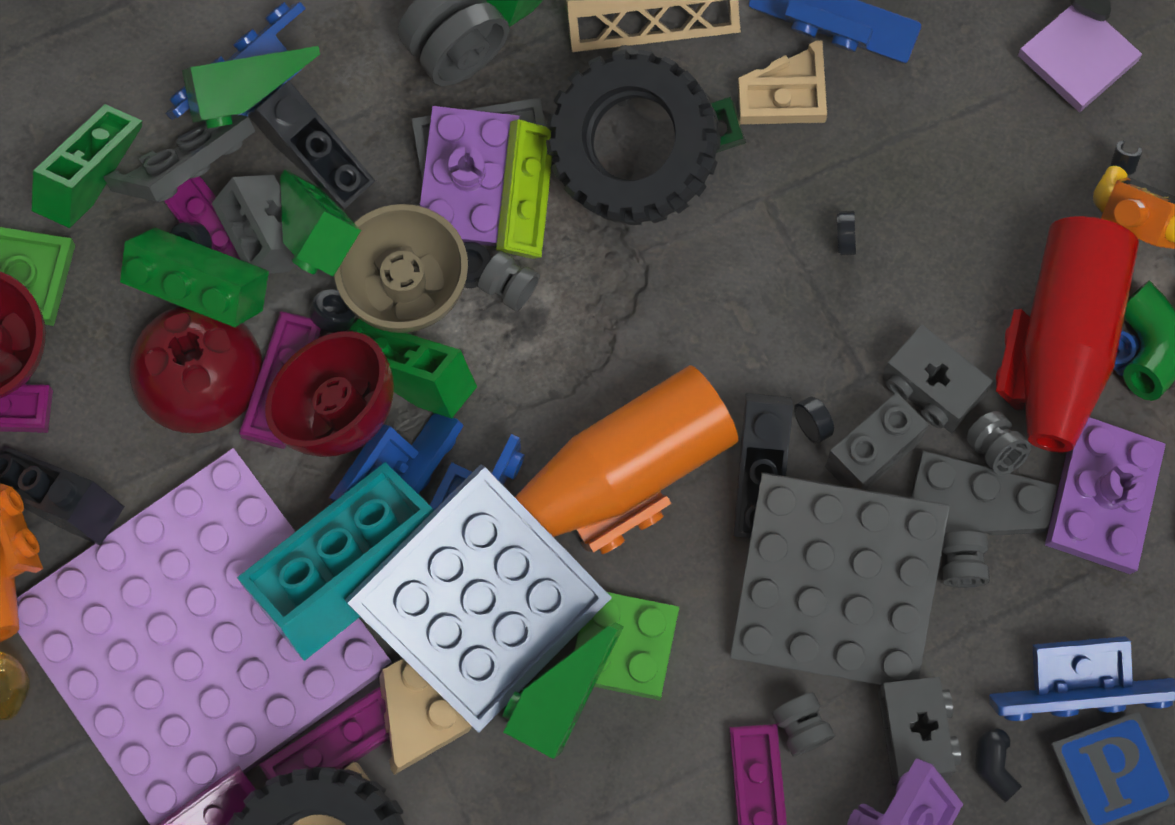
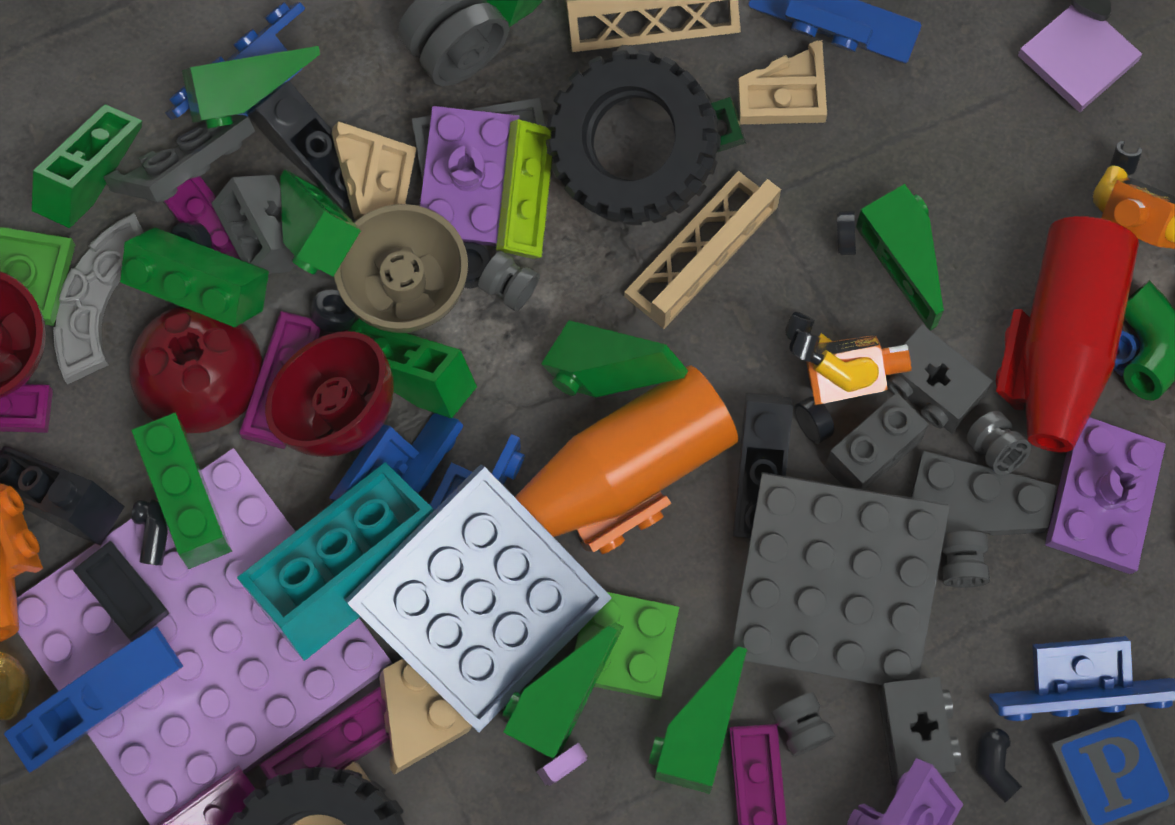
none -> blue slope [3,627,184,773]
none -> light grey tile [53,213,144,385]
none -> black tile [73,540,170,642]
none -> green brick [131,413,232,569]
none -> black arm [132,499,168,565]
none -> tan wing [332,121,416,220]
none -> lavender tile [536,742,588,786]
none -> green slope [541,320,688,398]
none -> tan fence [624,171,781,329]
none -> green slope [649,646,747,794]
none -> torso [785,312,912,405]
none -> green slope [856,184,944,331]

